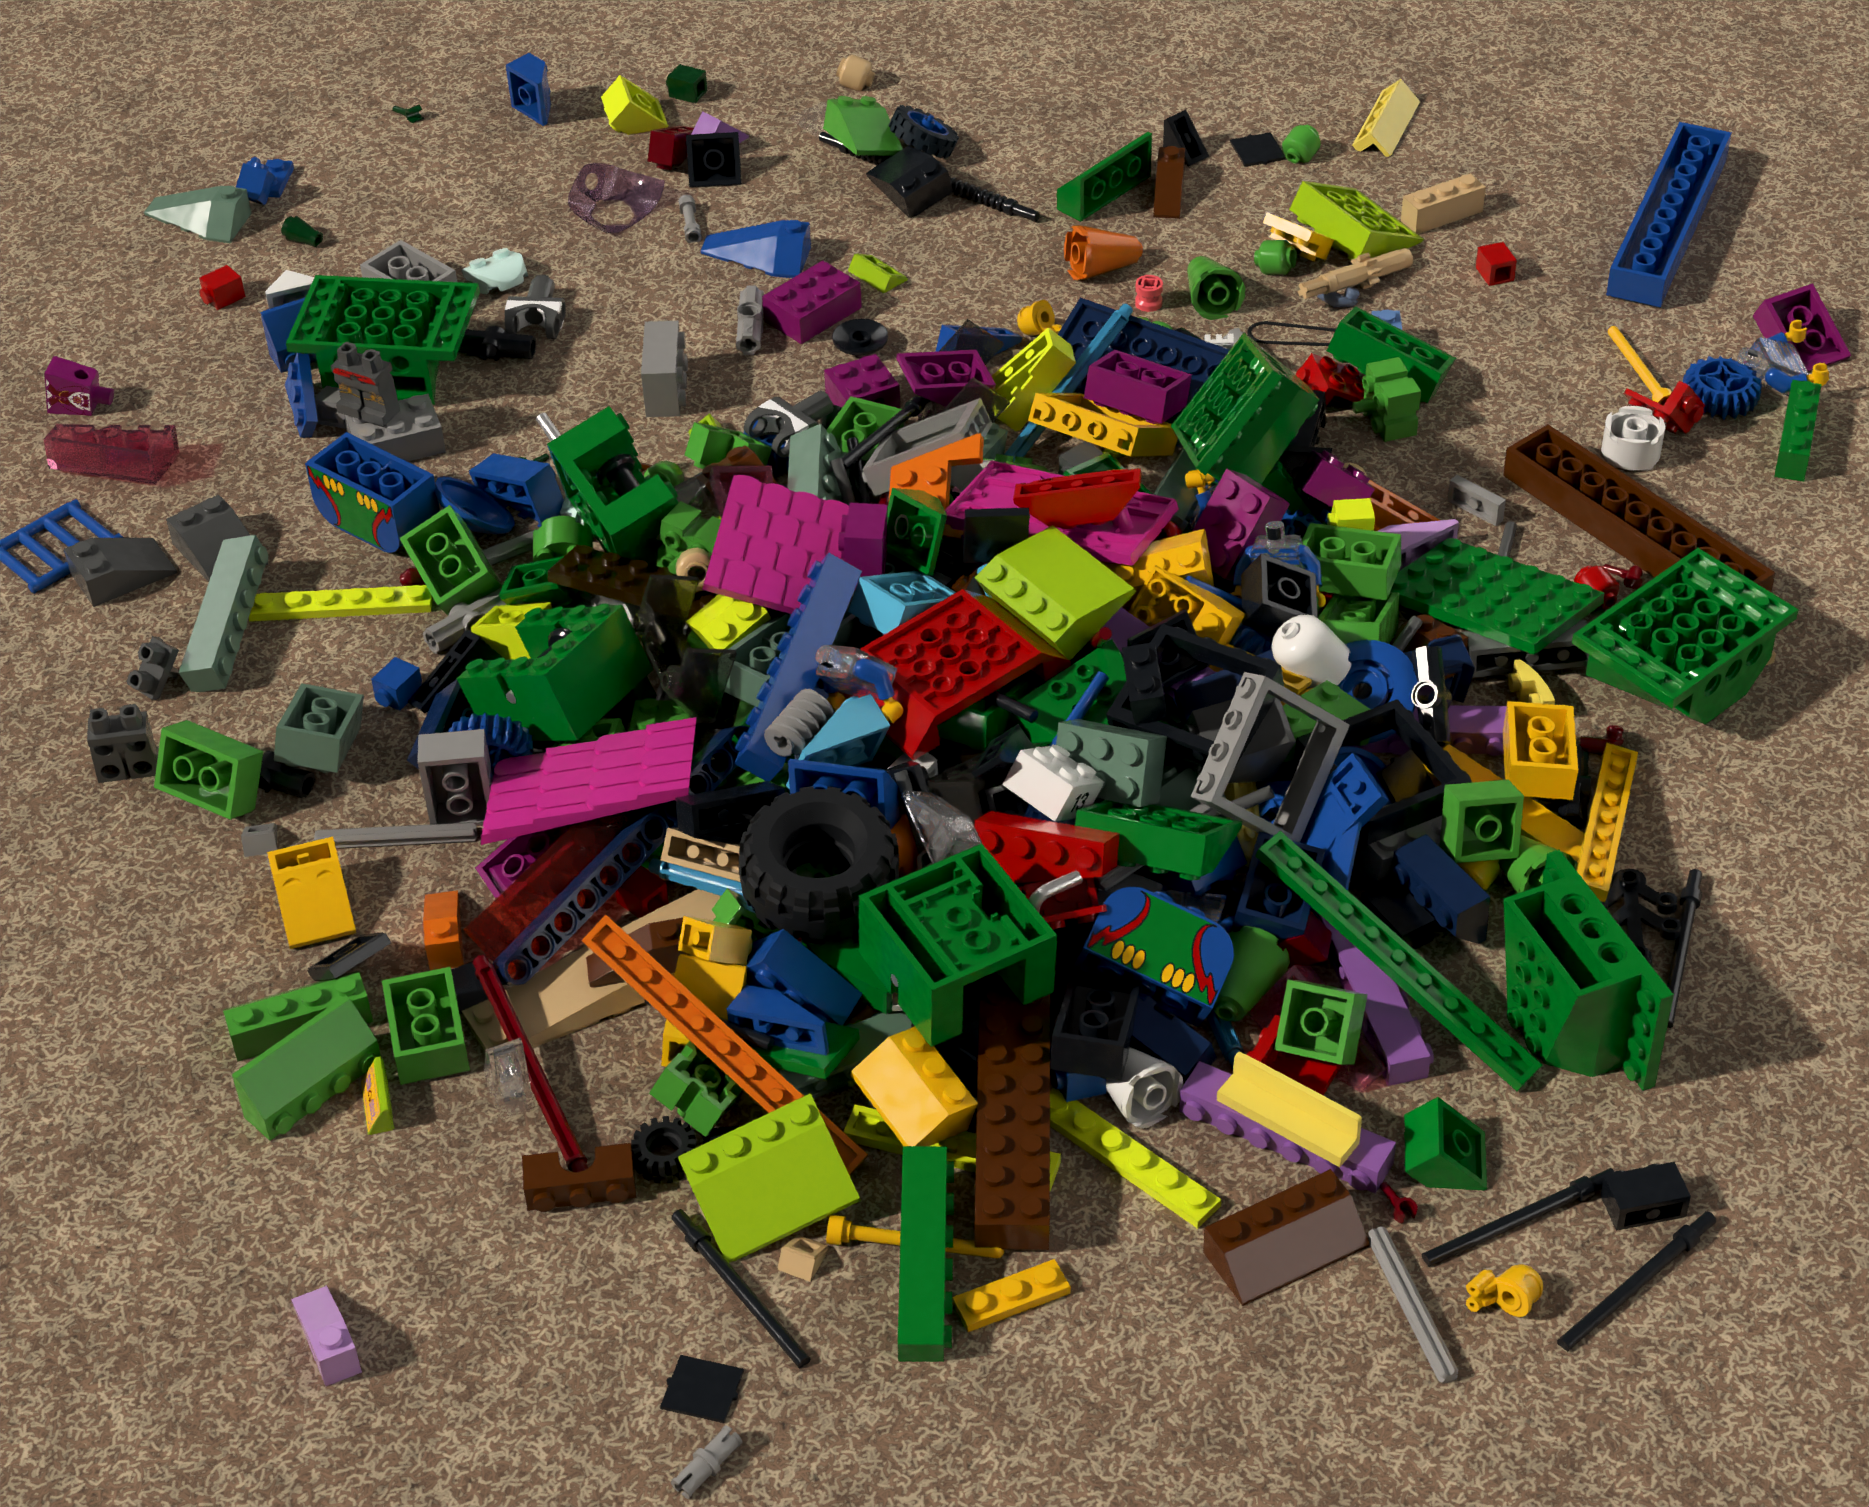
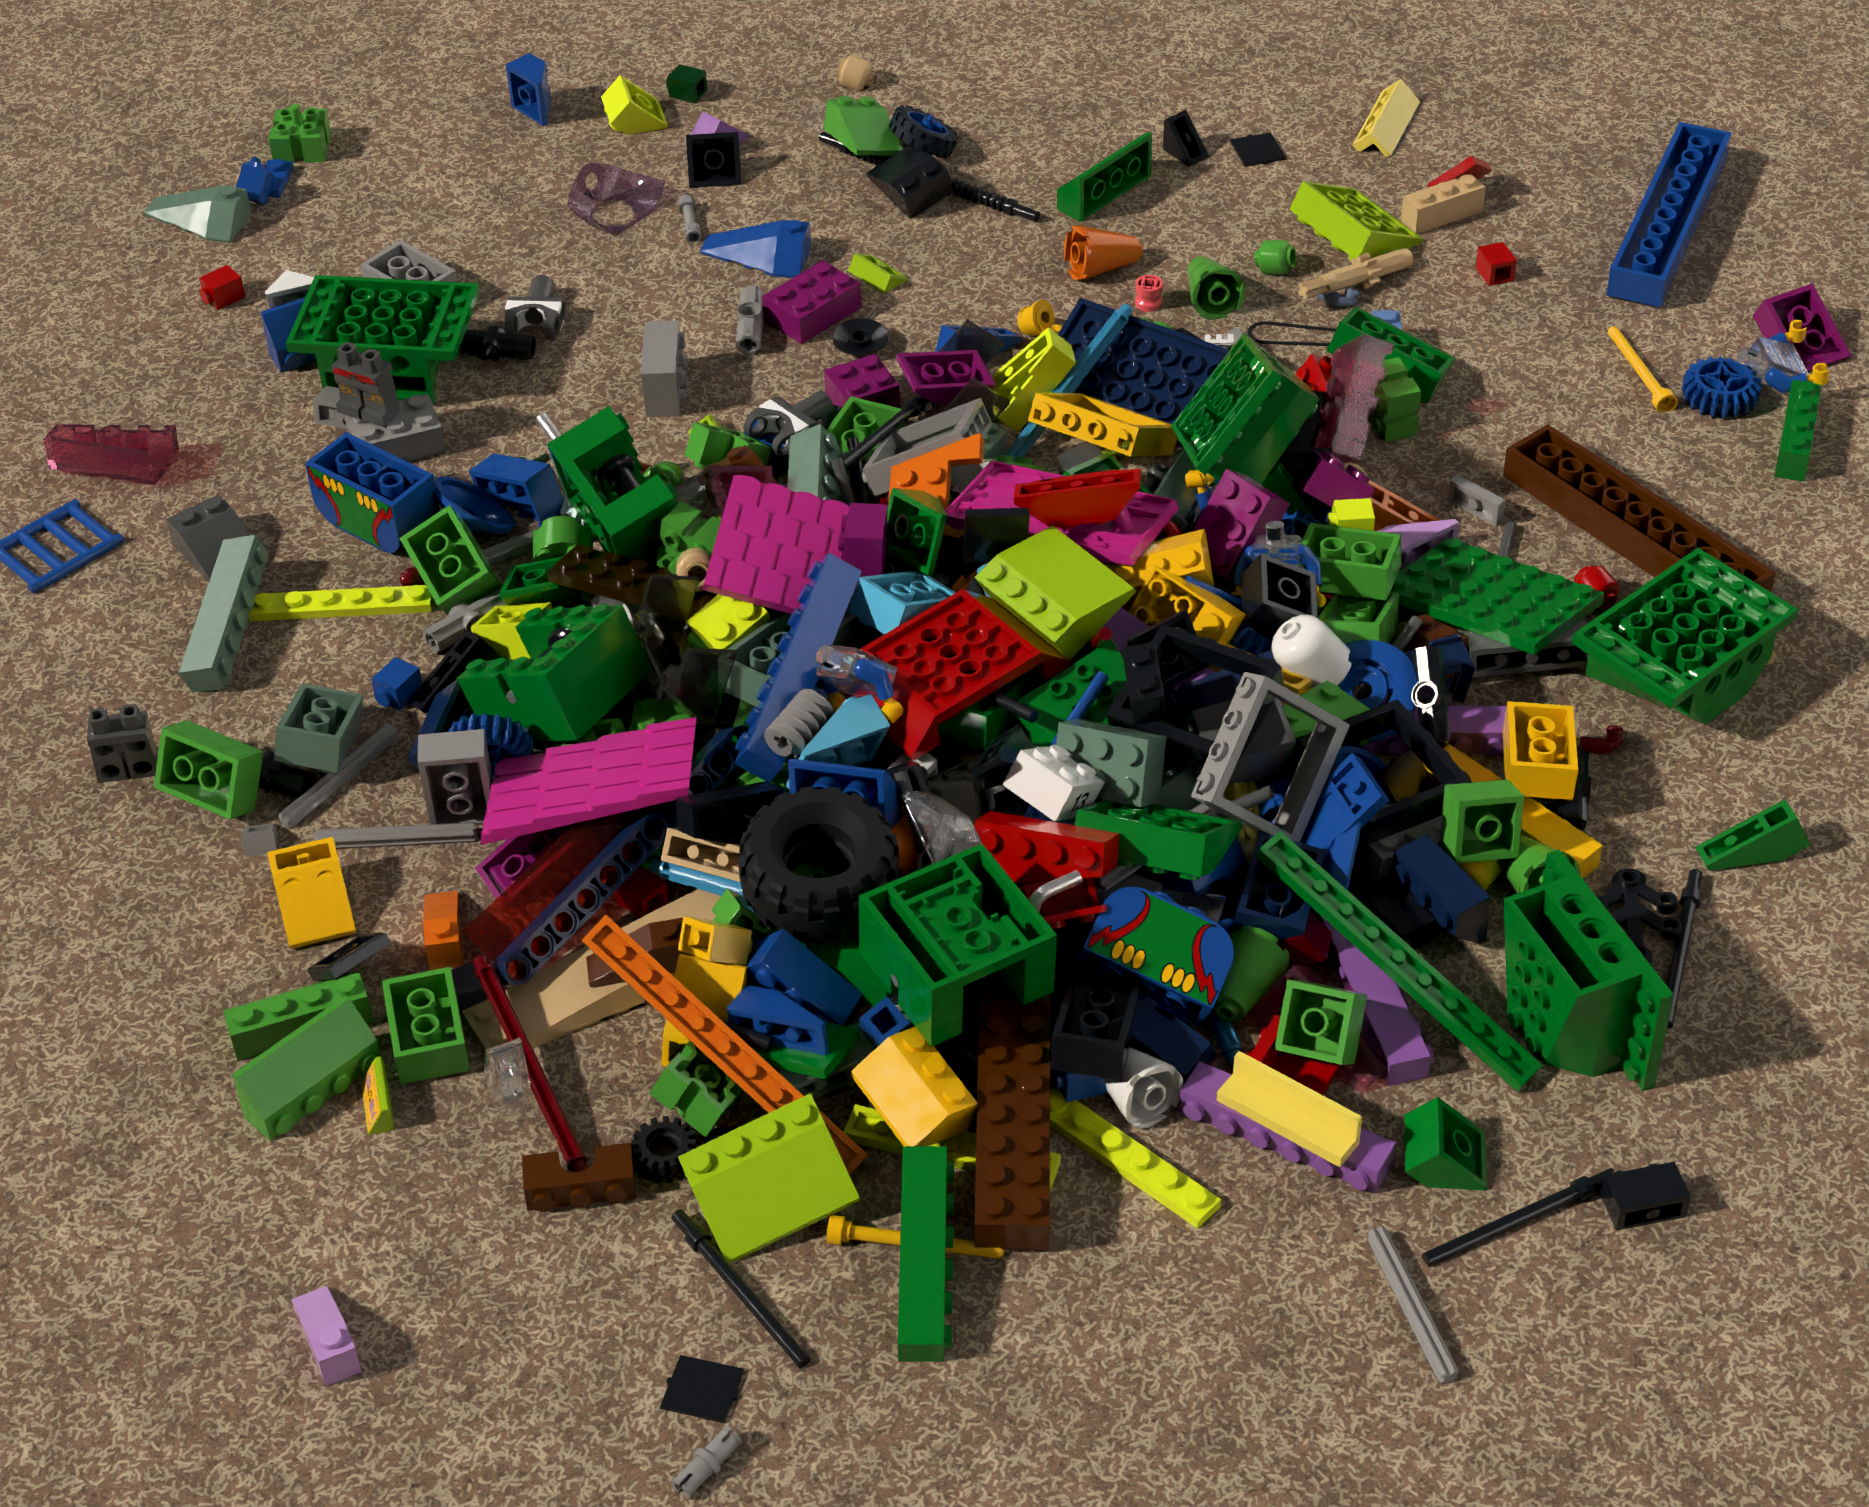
magenta torso [44,356,114,416] -> none
dark grey slope [64,538,177,607] -> none
dark grey hips [126,636,179,700] -> none
dark green cone [281,216,323,247] -> none
blue wing [285,353,318,438] -> none
dark green hand [393,105,424,123] -> none
light aqua slope [461,248,528,294] -> none
dark red slope [647,125,694,170] -> none
tan slope [778,1235,830,1282] -> none
yellow plate [952,1259,1071,1332] -> none
magenta brick [1084,350,1192,424] -> none
reddish brown slope [1153,146,1185,219] -> none
reddish brown slope [1203,1169,1369,1306] -> none
yellow plate [1263,213,1334,262] -> none
bright green head [1282,125,1321,164] -> none
dark red hand [1380,1182,1418,1224] -> none
yellow piece [1466,1264,1543,1317] -> none
light yellow slope [1508,659,1555,705] -> none
black bar [1557,1211,1716,1352] -> none
yellow plate [1576,743,1638,902] -> none
white brick [1601,406,1665,471] -> none
dark red hand [1604,564,1643,590] -> none
red bracket [1623,381,1706,434] -> none
none -> bright green brick [269,104,331,163]
none -> light grey axle [278,724,399,829]
none -> blue brick [859,997,910,1049]
none -> dark grey bar [1144,463,1168,493]
none -> clear pink wedge [1316,333,1394,464]
none -> red tile [1427,156,1493,188]
none -> green slope [1695,799,1811,871]

